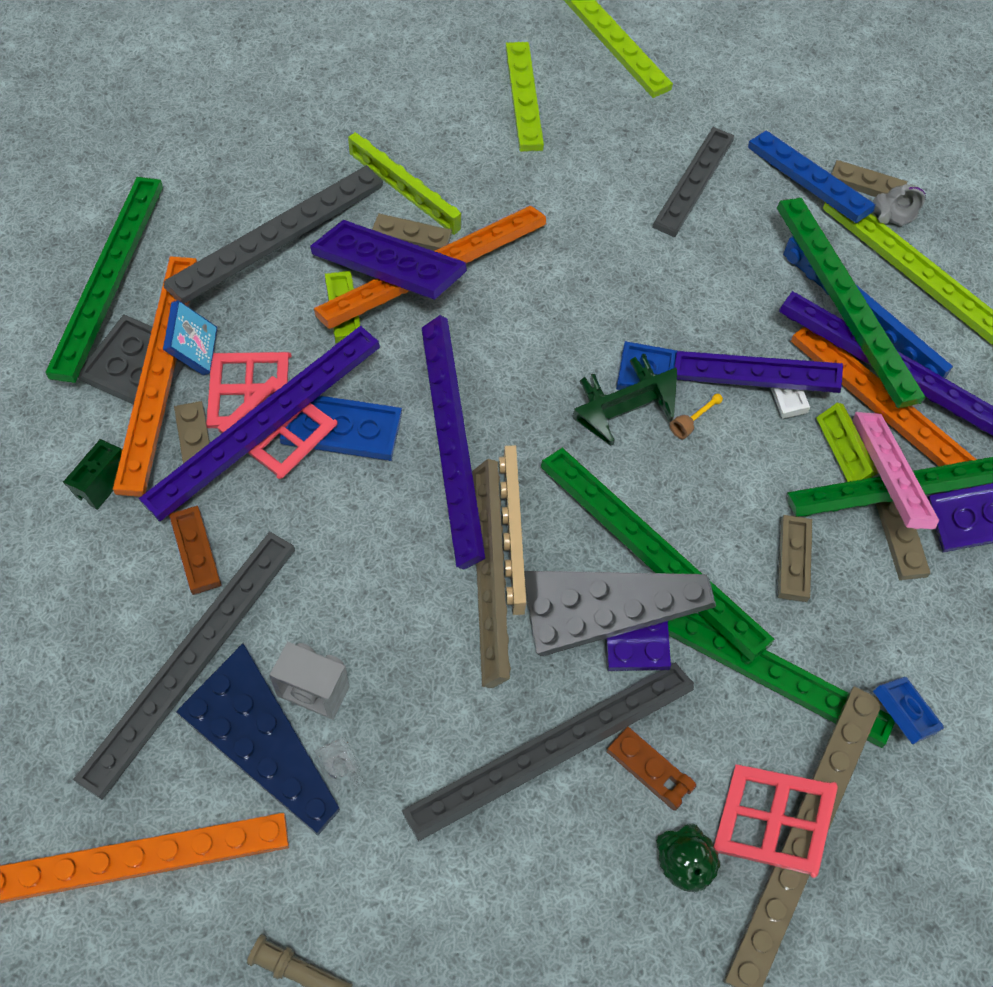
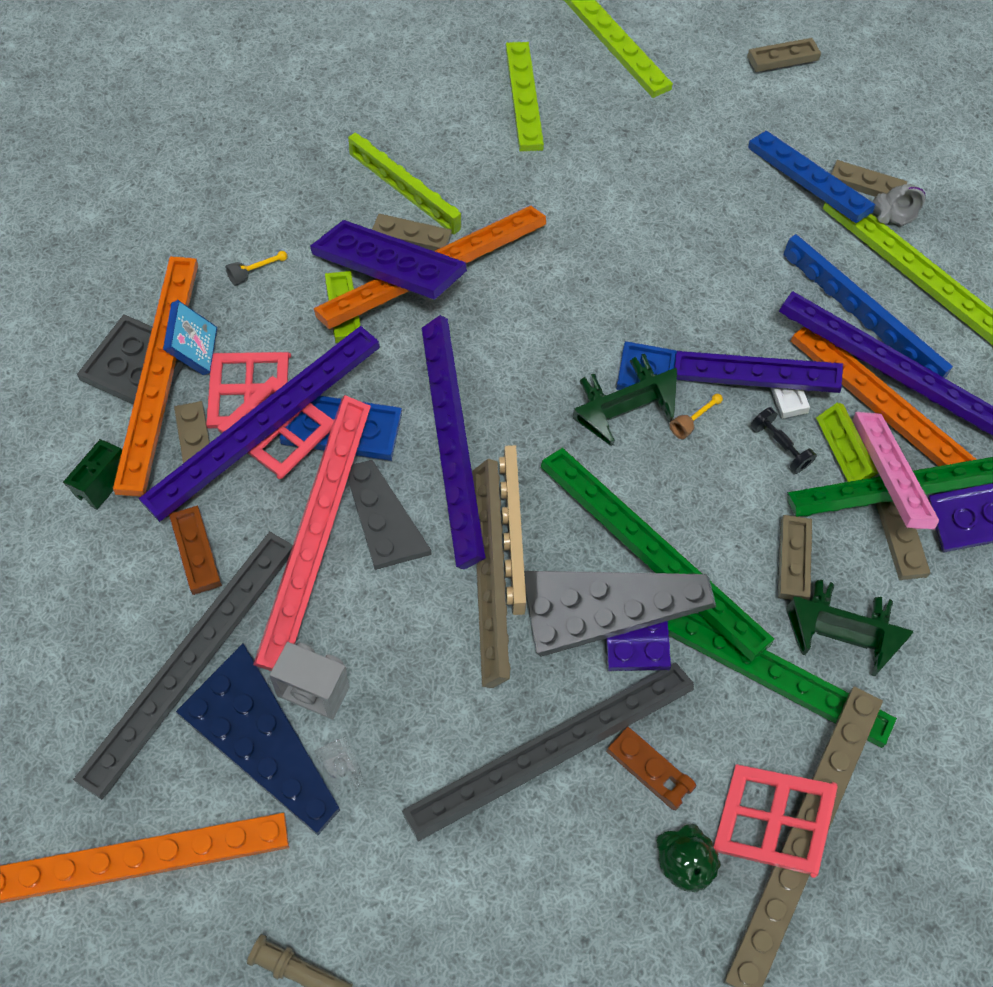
green plate [45,177,163,383] -> none
dark grey plate [164,165,383,304] -> none
dark grey tile [653,127,735,237] -> none
green plate [777,197,925,408] -> none
blue tile [873,677,944,745] -> none
none -> hinge [226,251,288,285]
none -> coral plate [253,395,371,671]
none -> dark grey wing [348,460,431,570]
none -> dark tan plate [747,38,821,72]
none -> black wheel [751,407,817,474]
none -> dark green hose [786,580,913,676]

